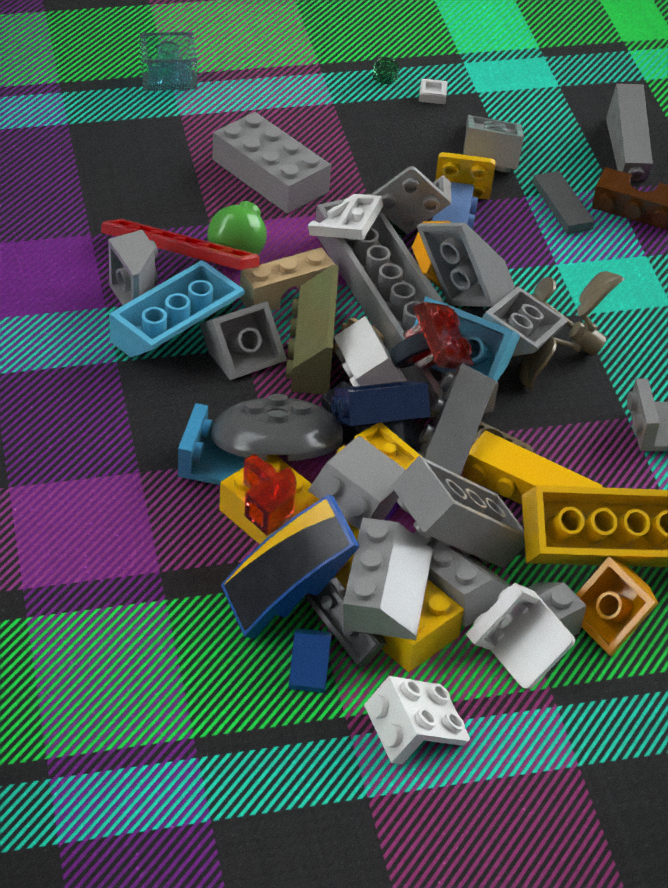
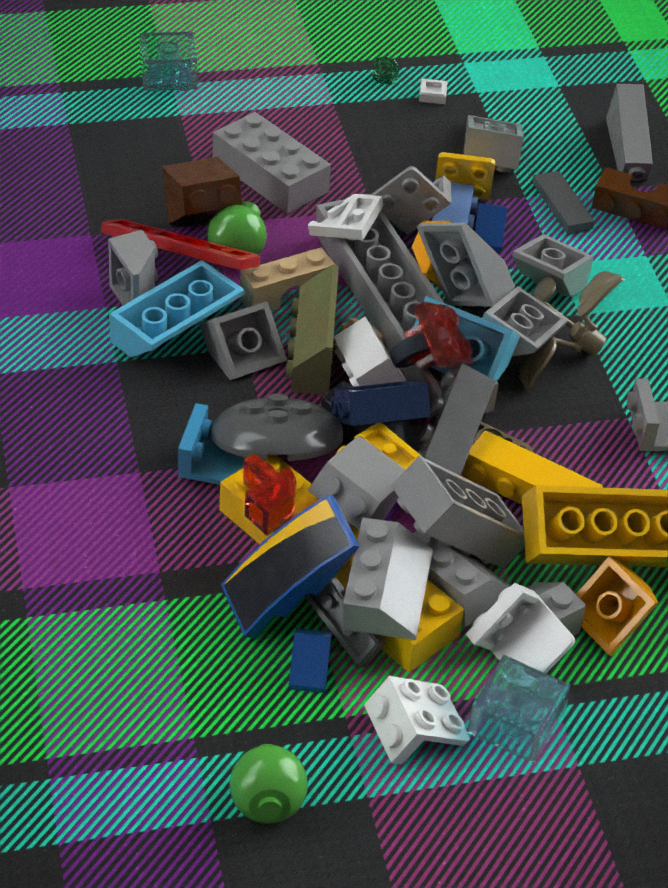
none -> reddish brown slope [162,157,242,224]
none -> bright green brick [230,744,308,824]
none -> clear light blue brick [467,655,571,764]
none -> blue slope [475,203,507,252]
none -> light grey slope [512,234,594,297]

